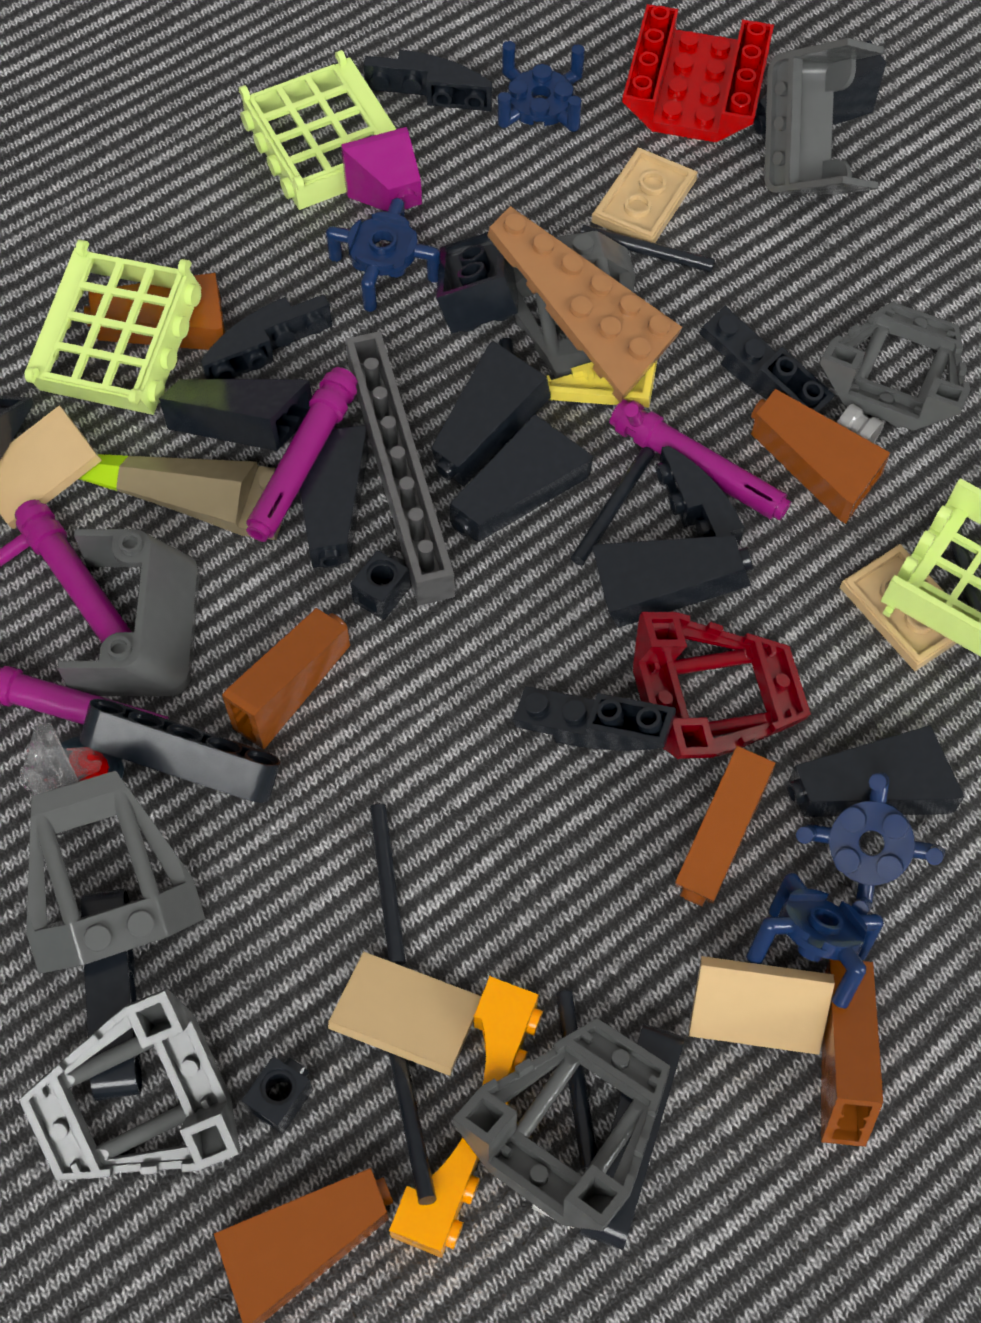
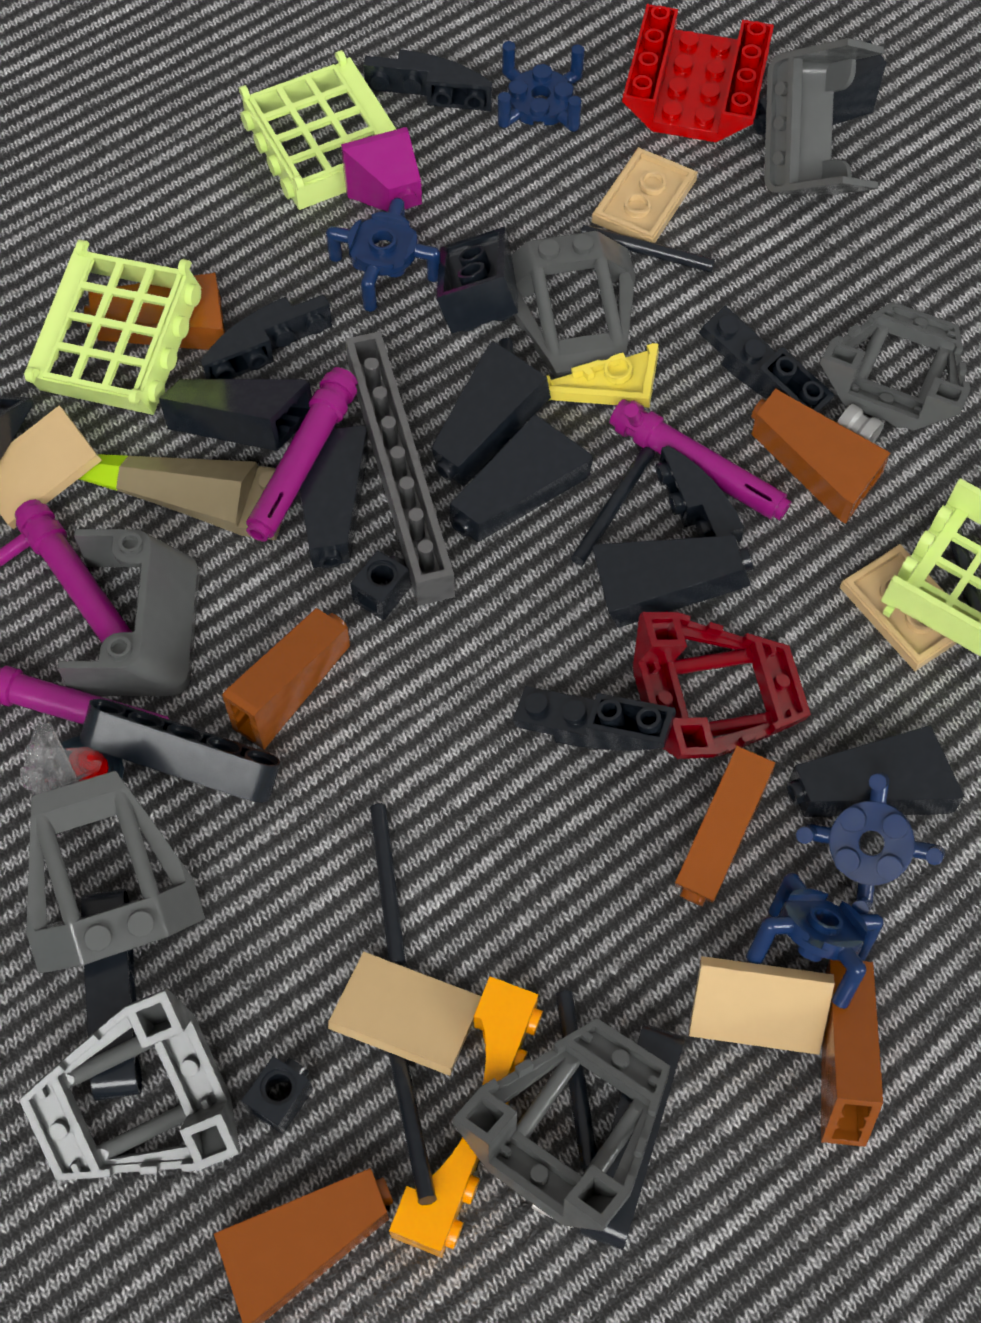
medium nougat wing [487,206,682,403] -> none

